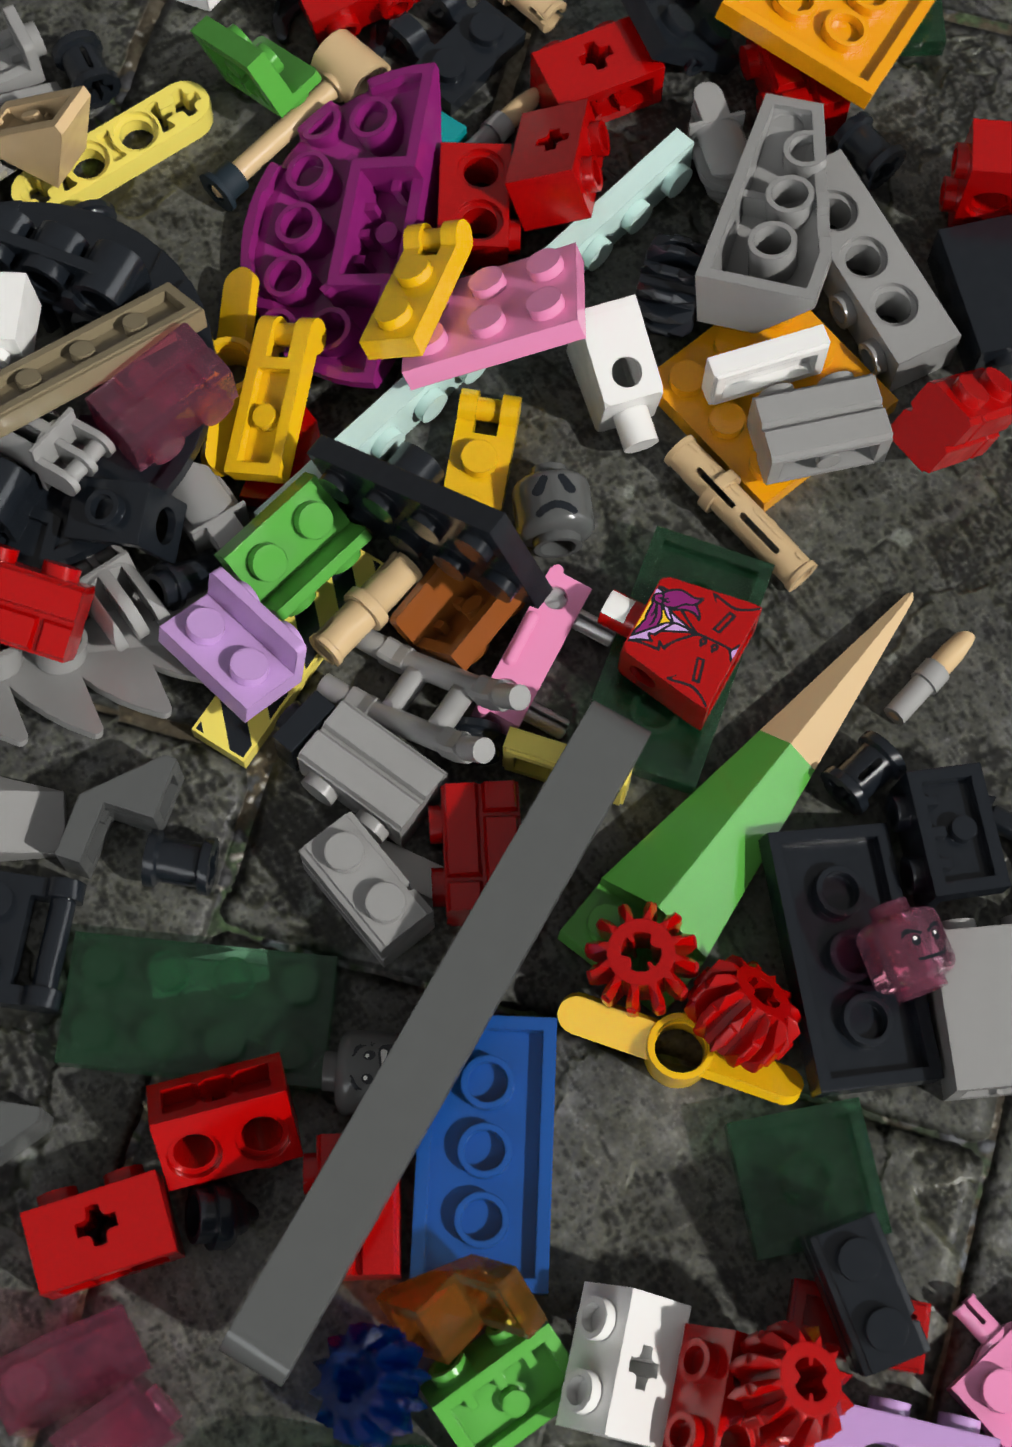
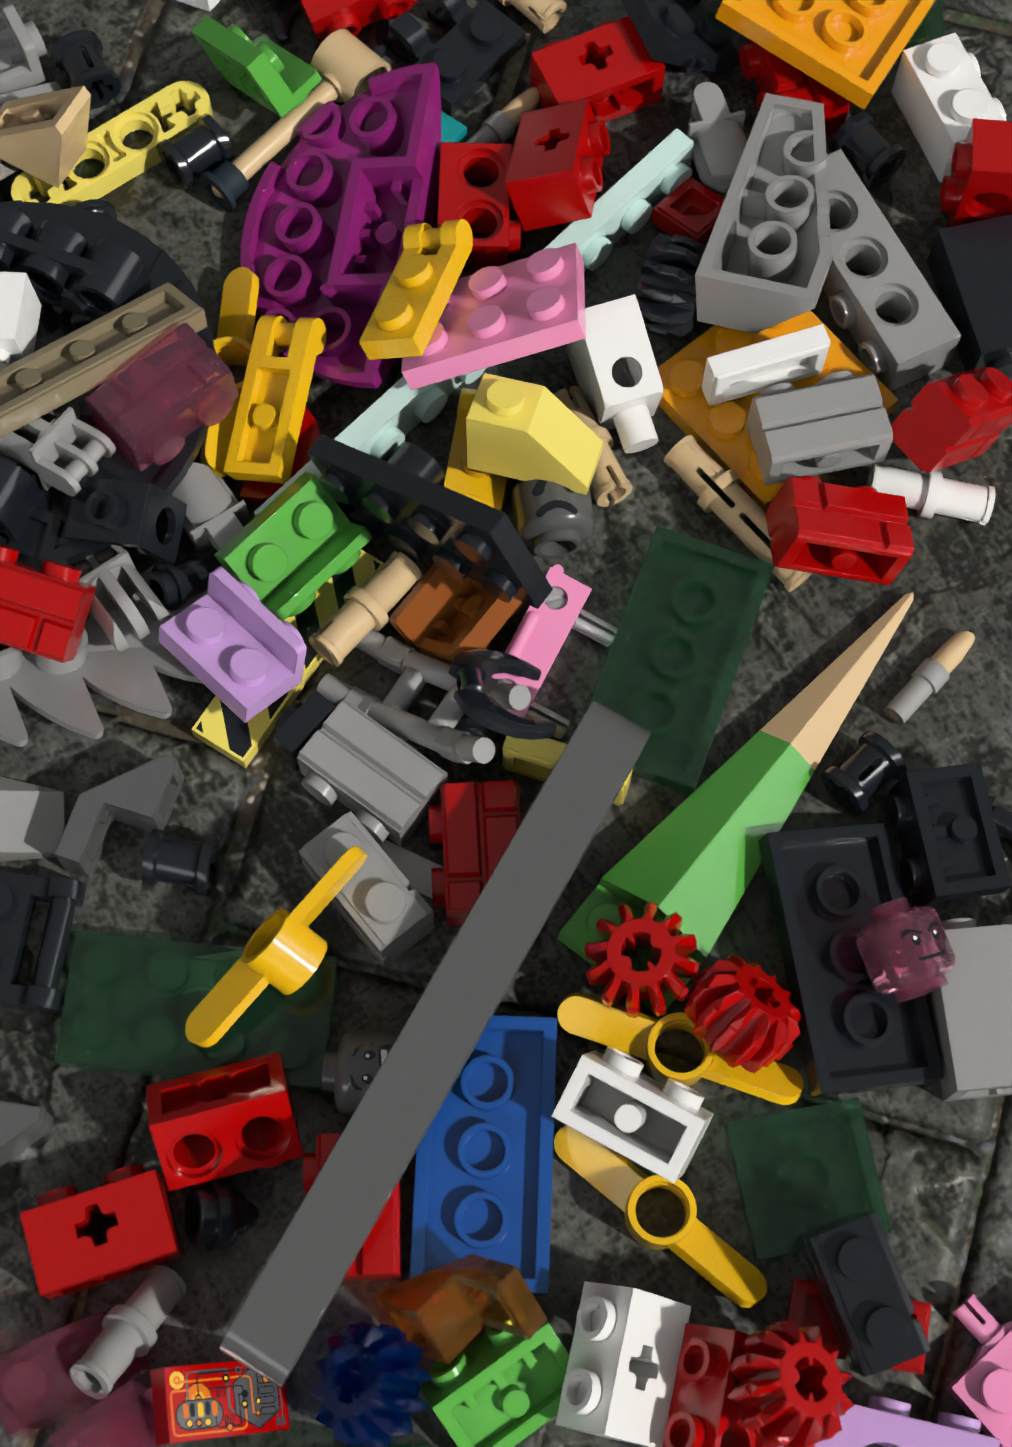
red torso [597,577,762,731] -> none
none -> light grey pin [69,1265,187,1399]
none -> tile [150,1361,290,1446]
none -> black bush [157,113,235,190]
none -> yellow piece [185,845,368,1048]
none -> black piece [448,649,557,740]
none -> light yellow slope [466,373,603,495]
none -> white brick [552,1046,714,1183]
none -> tan pin [554,386,633,507]
none -> yellow piece [554,1124,767,1308]
none -> red tile [651,177,724,244]
none -> red brick [766,476,915,585]
none -> white pin [866,463,995,525]
none -> white brick [891,32,1007,183]

